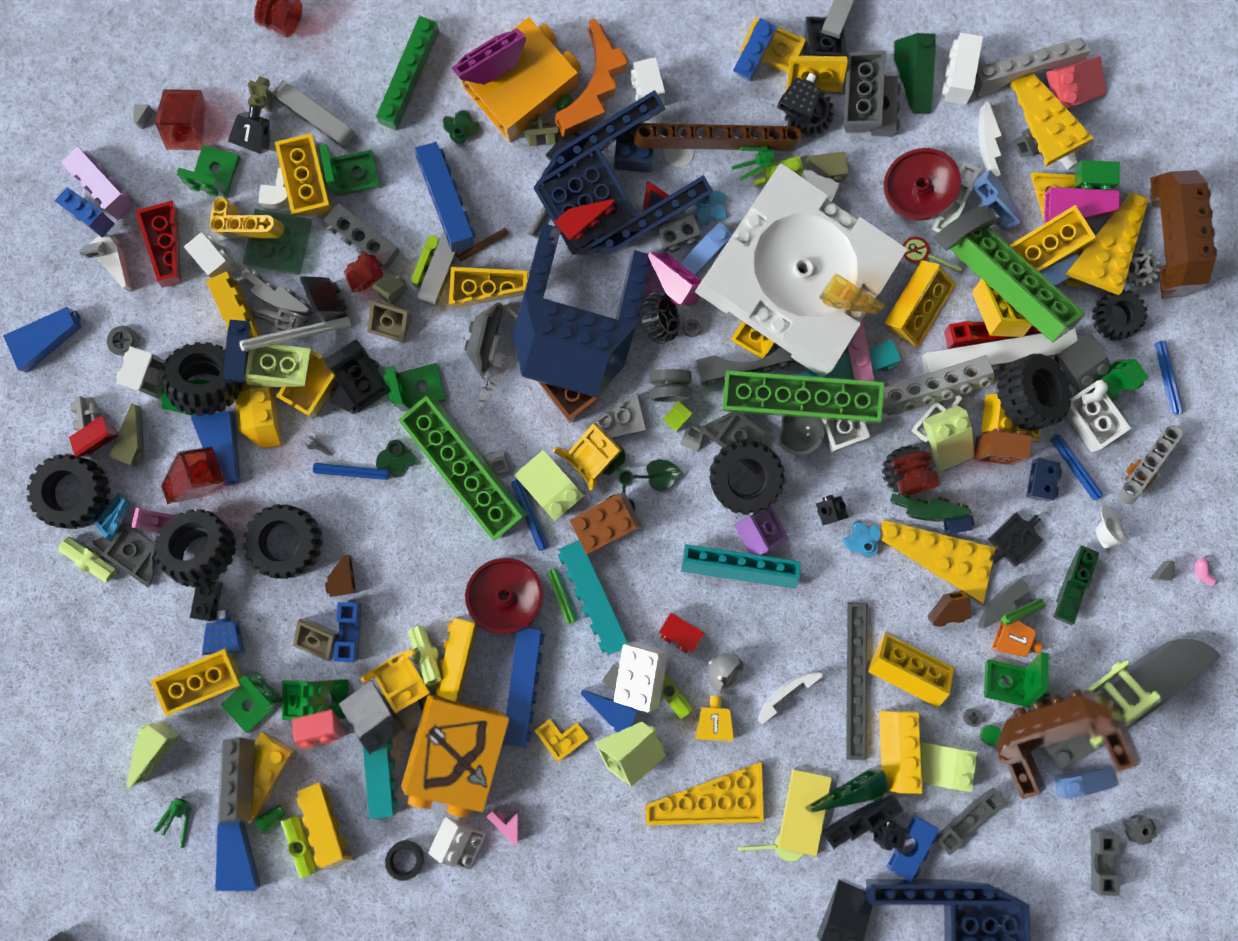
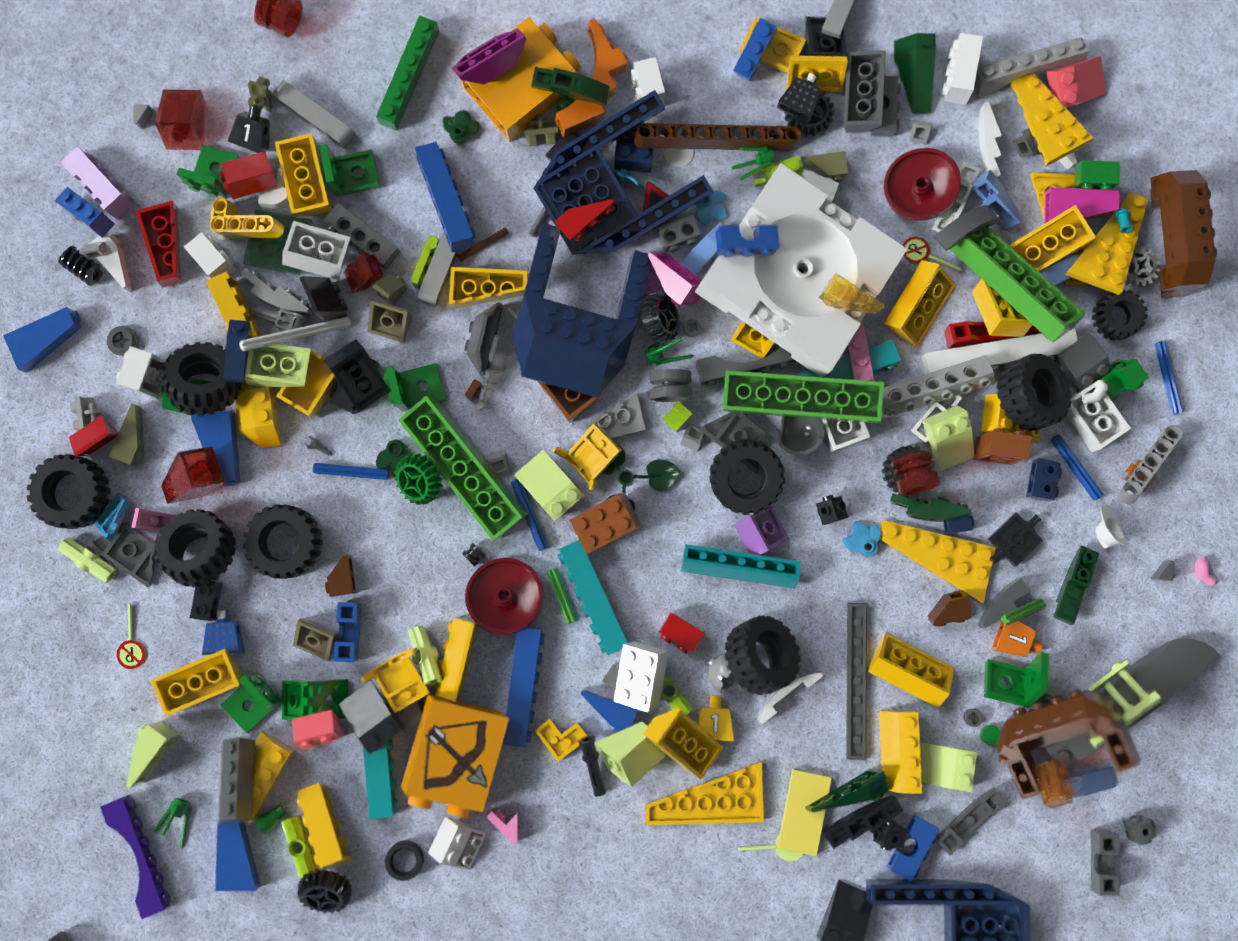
none -> black piece [58,246,103,286]
none -> dark purple arch [100,795,171,920]
none -> piece [116,603,146,669]
none -> red brick [219,151,278,199]
none -> white brick [282,221,350,280]
none -> black gear [297,868,352,914]
none -> green gear [394,453,443,505]
none -> black wheel [462,543,486,567]
none -> reddish brown plate [465,379,483,402]
none -> dark green slope [531,67,610,106]
none -> black pin [578,736,606,797]
none -> dark azure plate [614,168,645,190]
none -> yellow slope [643,708,723,780]
none -> green plant [644,338,693,366]
none -> blue arch [715,225,780,257]
none -> black tyre [724,615,801,695]
none -> light grey slope [909,120,932,144]
none -> clear orange brick [1034,760,1074,808]
none -> teal pin [1115,208,1133,234]

